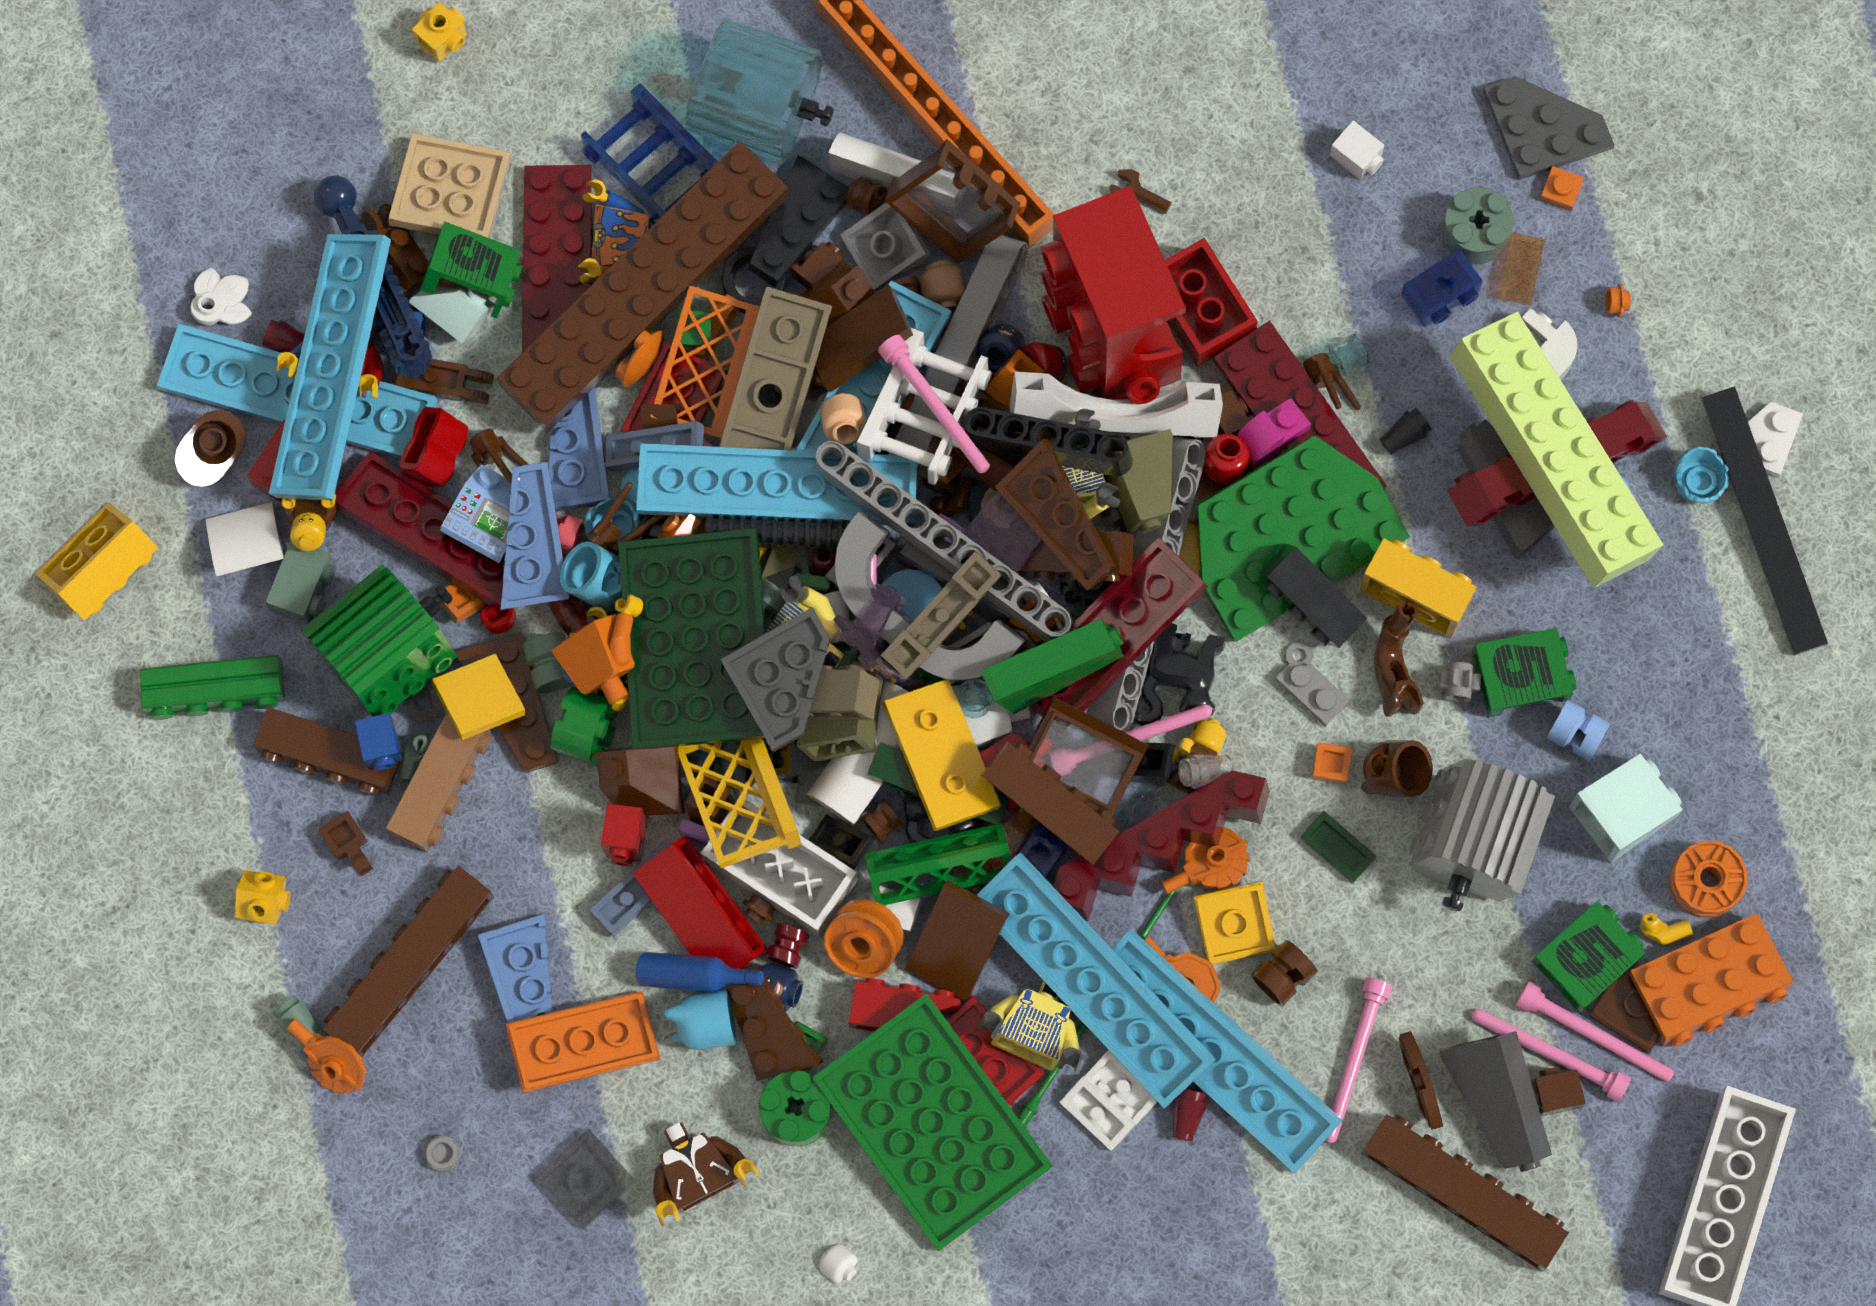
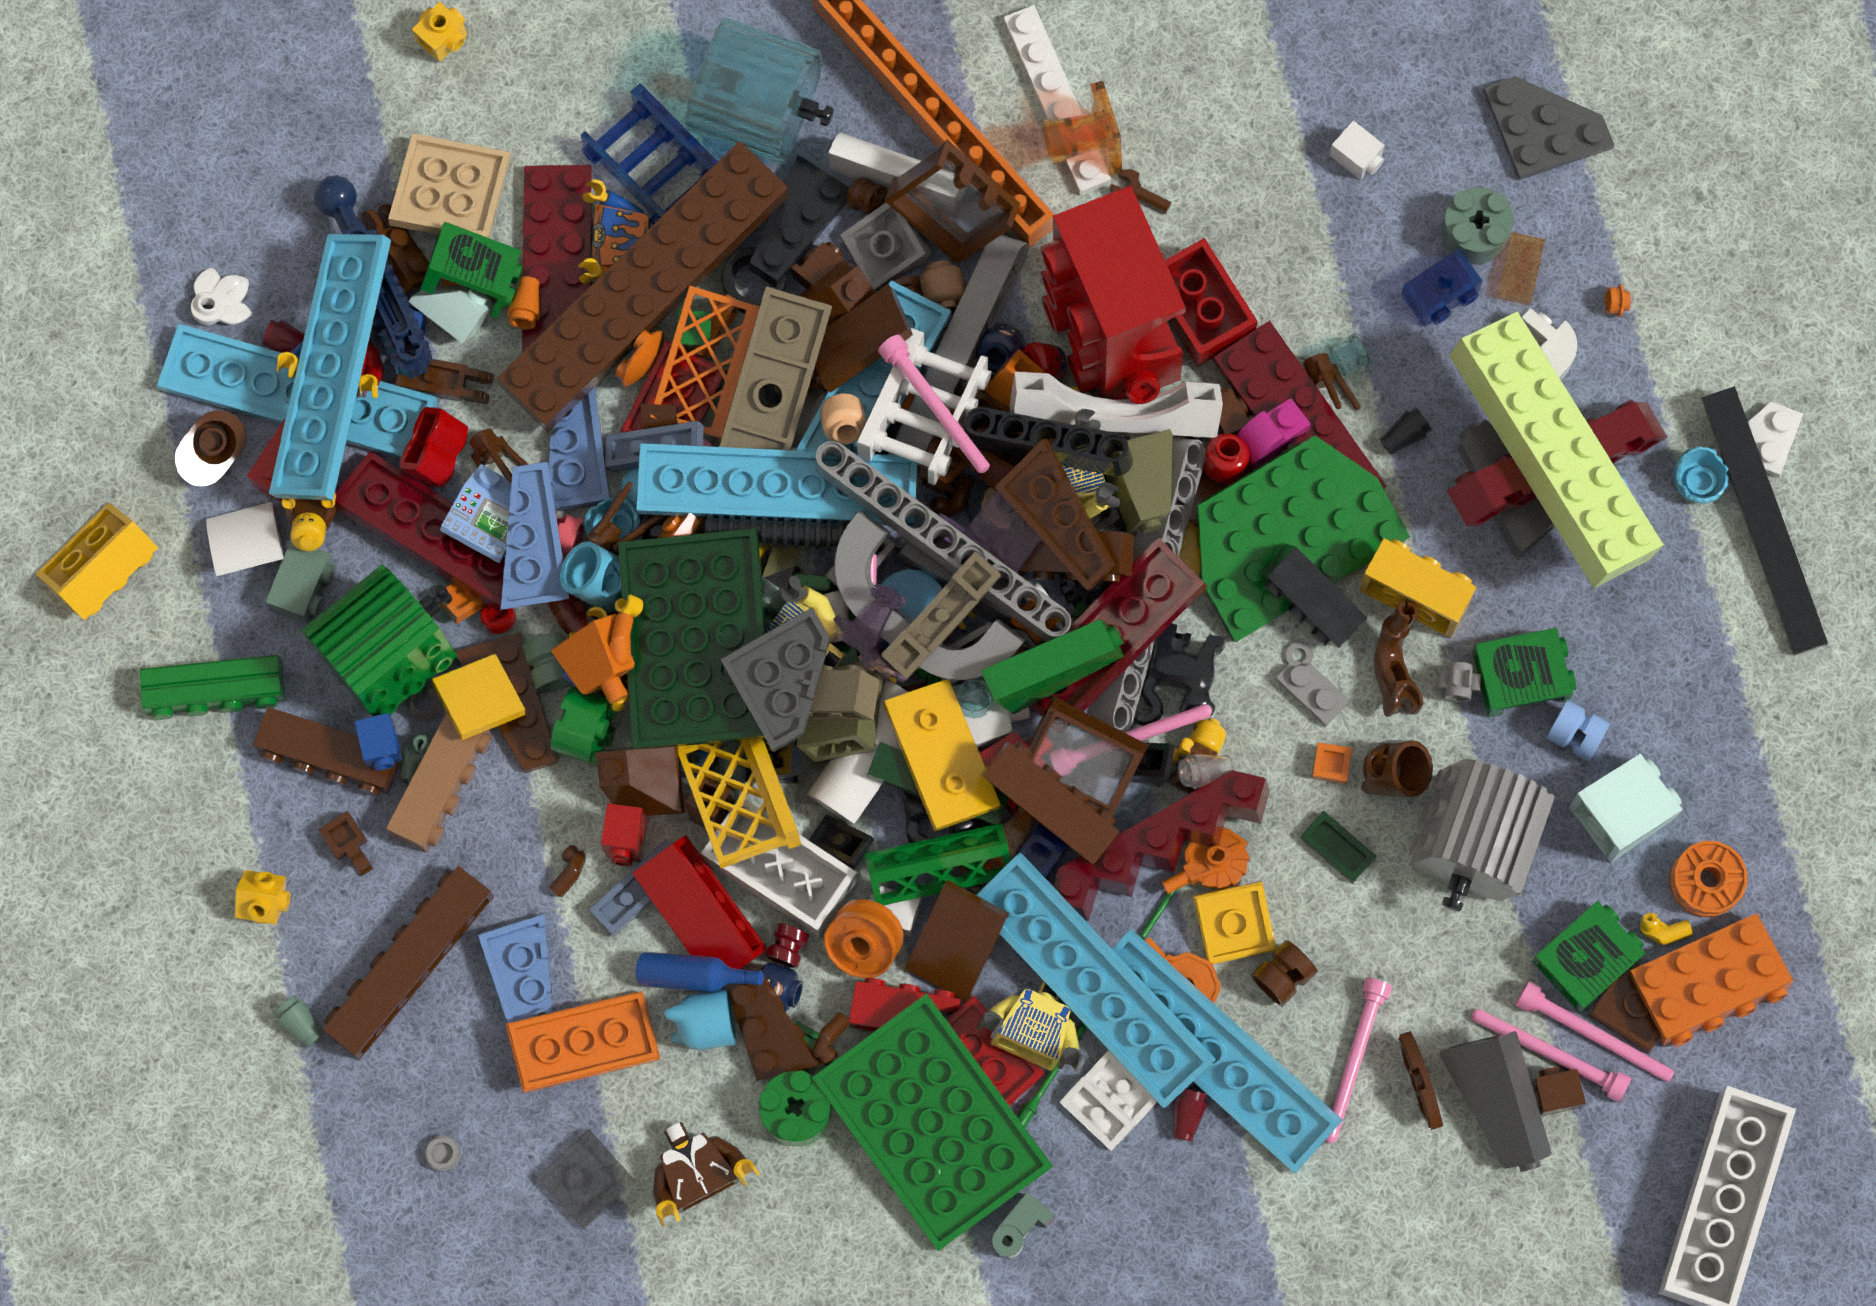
orange piece [286,1018,366,1094] -> none
medium lavender tile [678,819,716,846] -> none
reddish brown plate [742,894,776,925] -> none
dark red cone [808,547,836,576] -> none
white piece [819,1244,858,1284] -> none
reddish brown wheel [860,799,903,843] -> none
reddish brown brick [1361,1114,1569,1272] -> none
orange plate [1540,166,1584,211] -> none
none -> orange cone [506,276,540,330]
none -> reddish brown arm [549,845,586,897]
none -> reddish brown arm [812,1013,850,1066]
none -> sand green leg [992,1192,1055,1259]
none -> white plate [1004,5,1111,195]
none -> clear orange plant [1041,81,1122,175]

